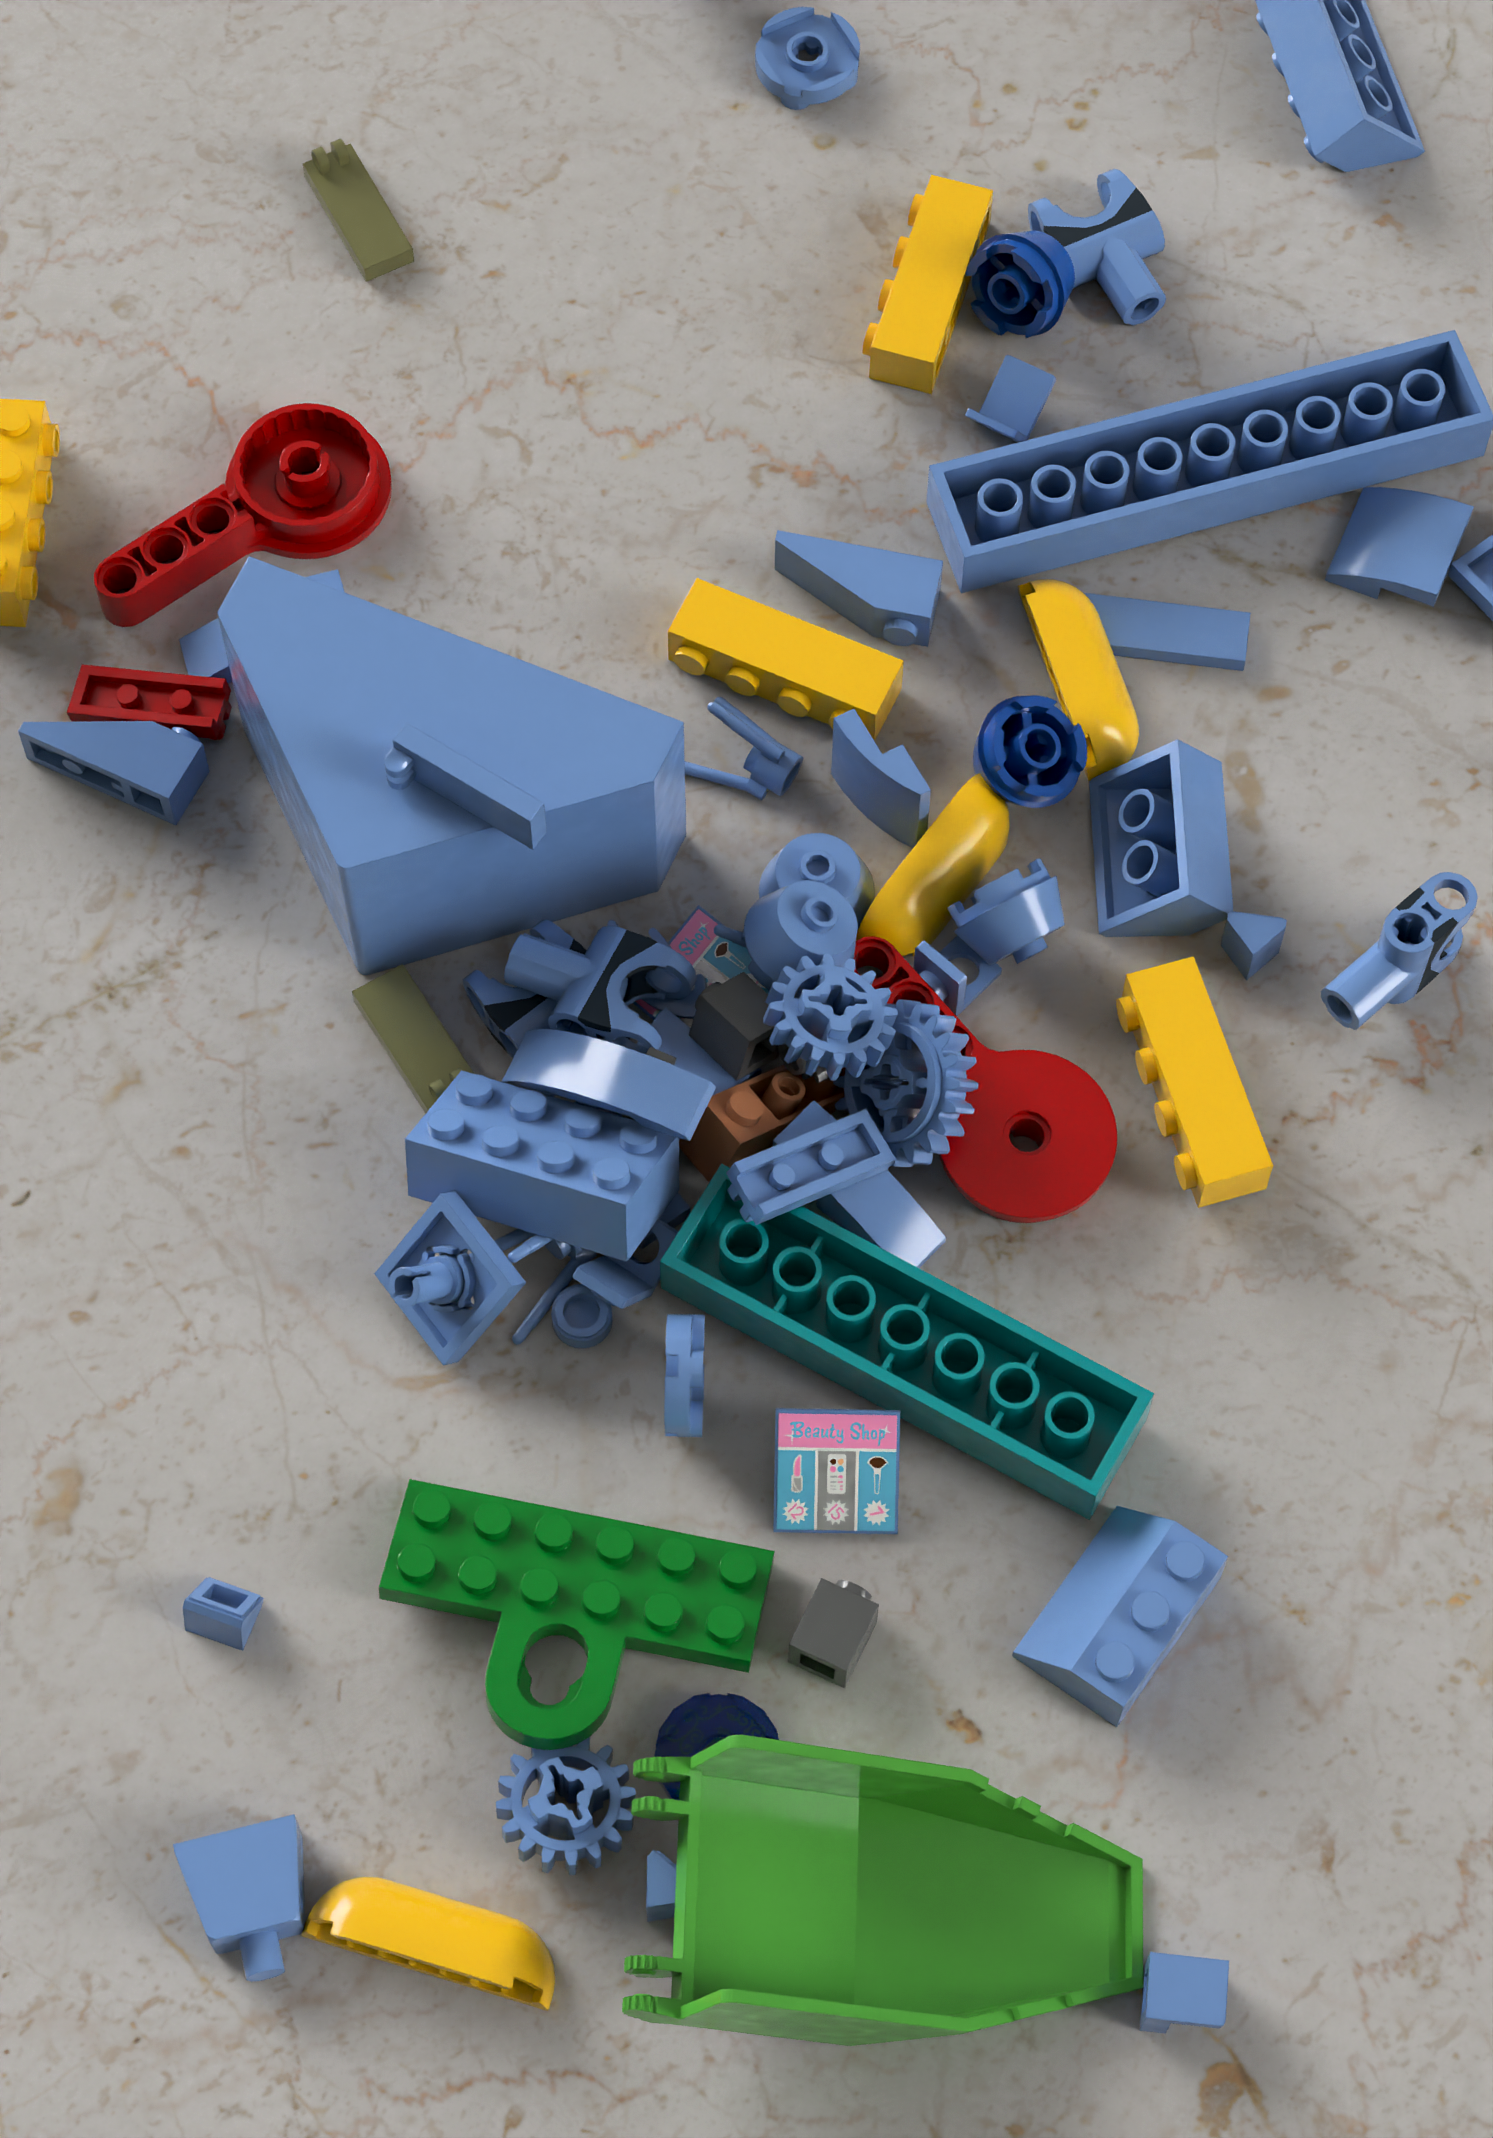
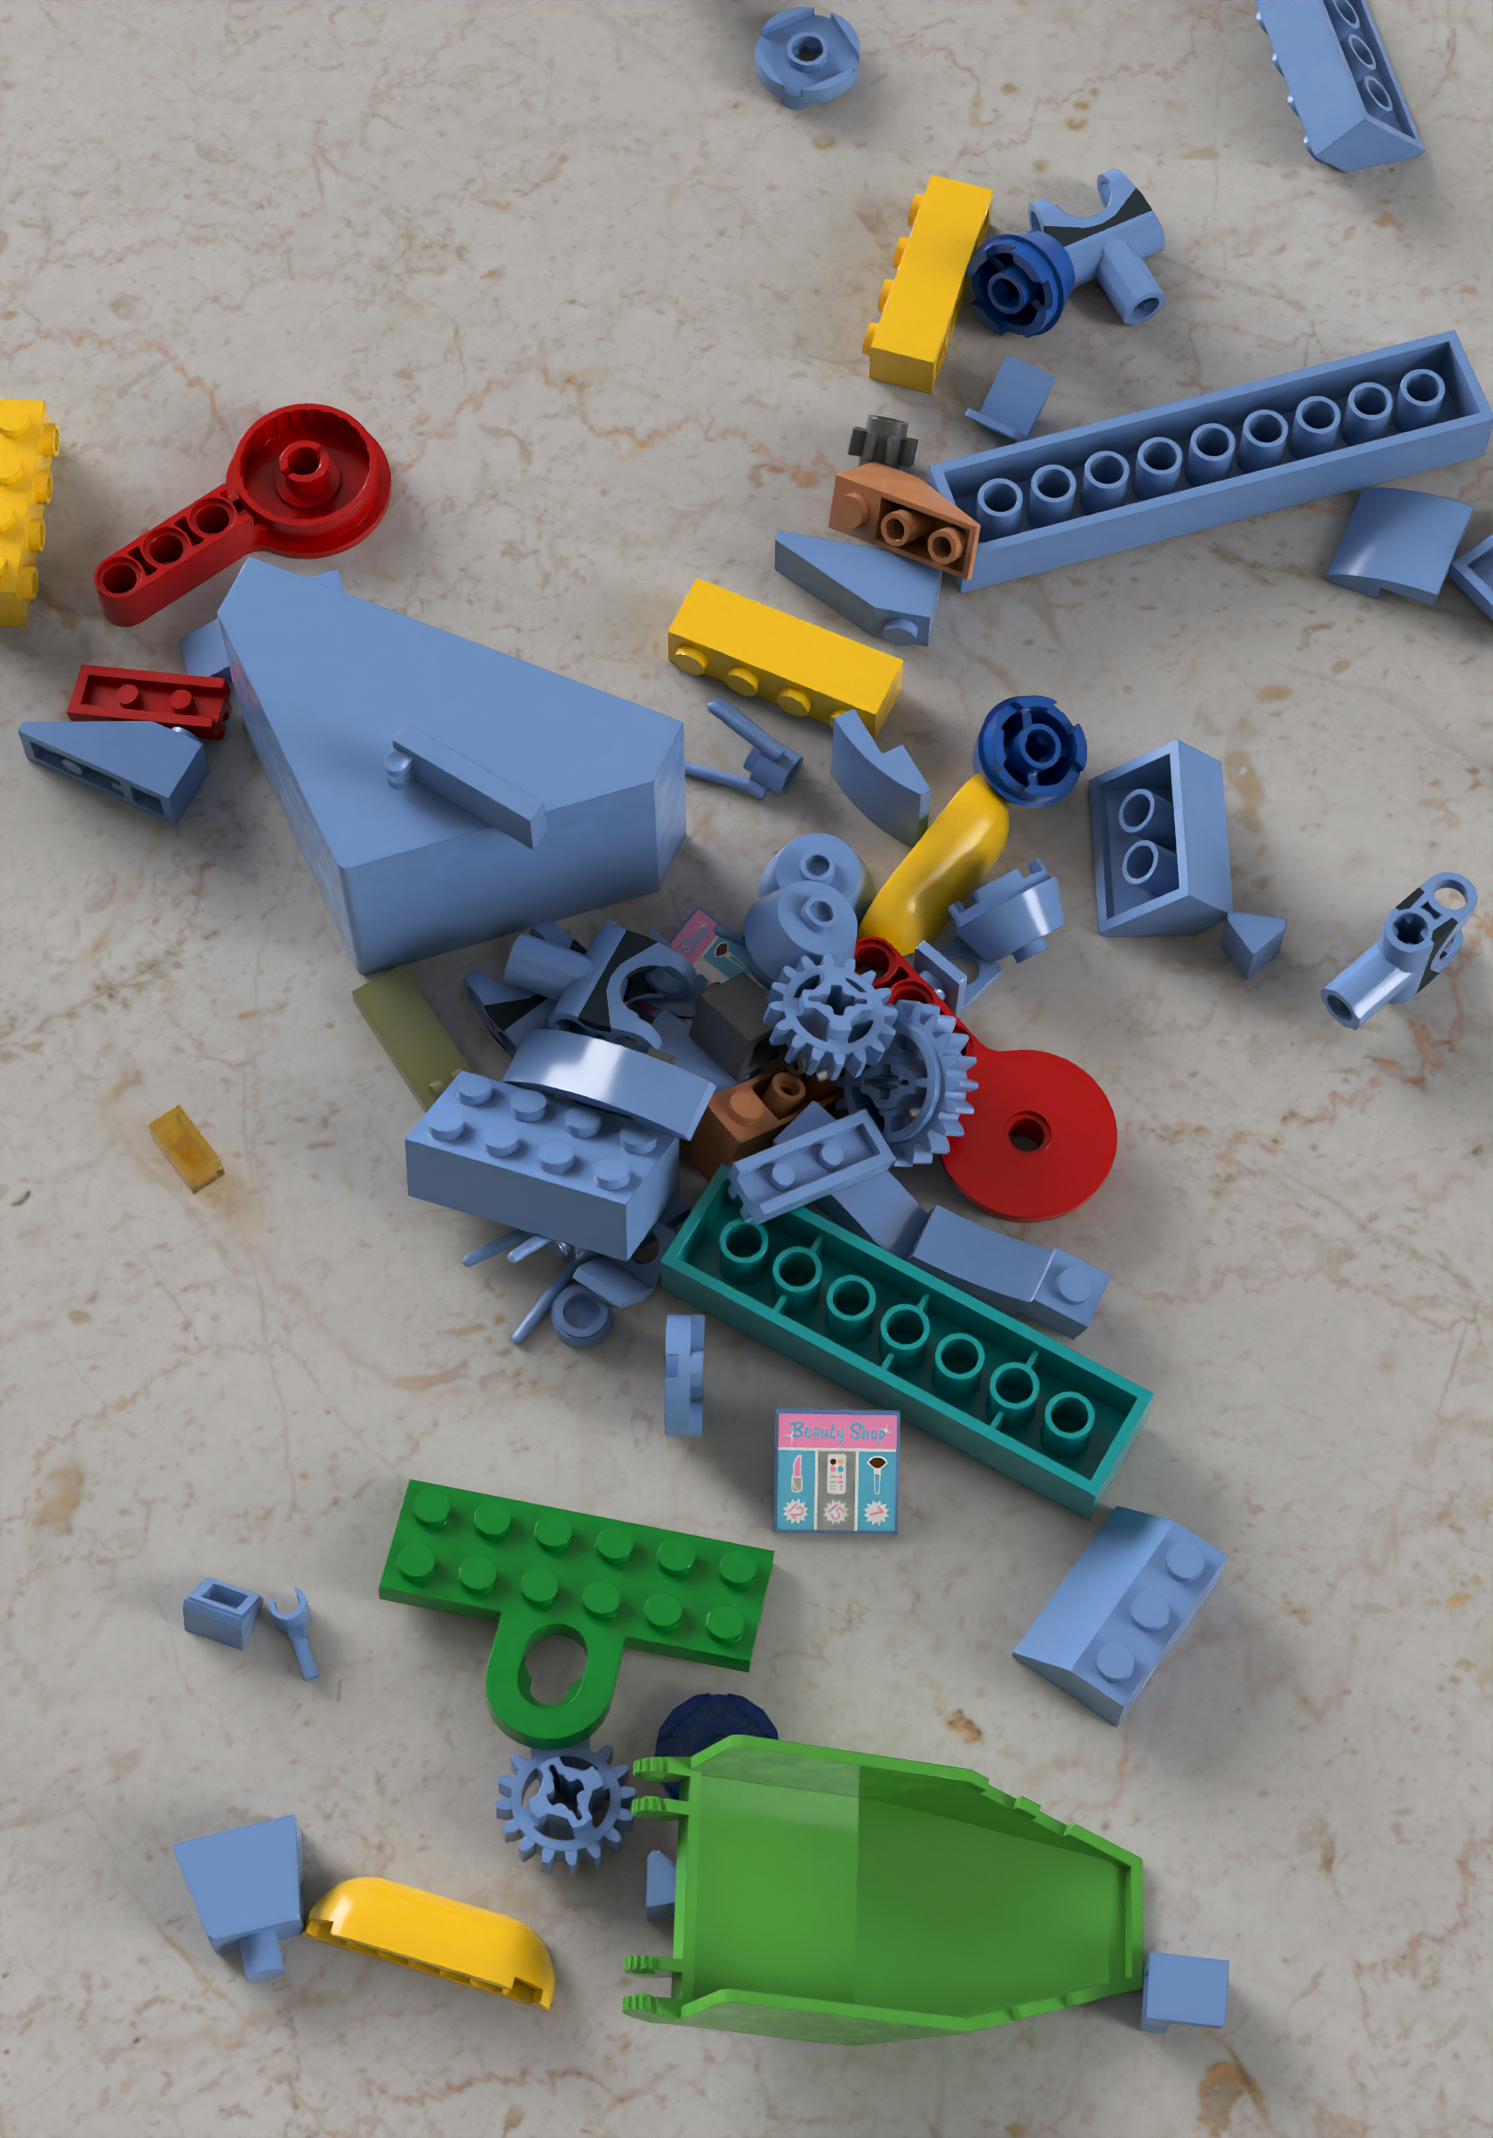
olive hinge [303,138,414,282] -> none
medium blue plate [374,1191,526,1366] -> none
dark grey brick [788,1578,879,1688] -> none
yellow brick [1018,579,1139,782] -> none
medium blue tile [1084,593,1251,671] -> none
yellow brick [1116,956,1273,1208] -> none
none -> clear yellow piece [148,1105,225,1194]
none -> medium blue hand [269,1588,320,1681]
none -> nougat slope [828,461,981,580]
none -> dark grey gear [847,415,918,470]
none -> medium blue slope [906,1204,1111,1340]

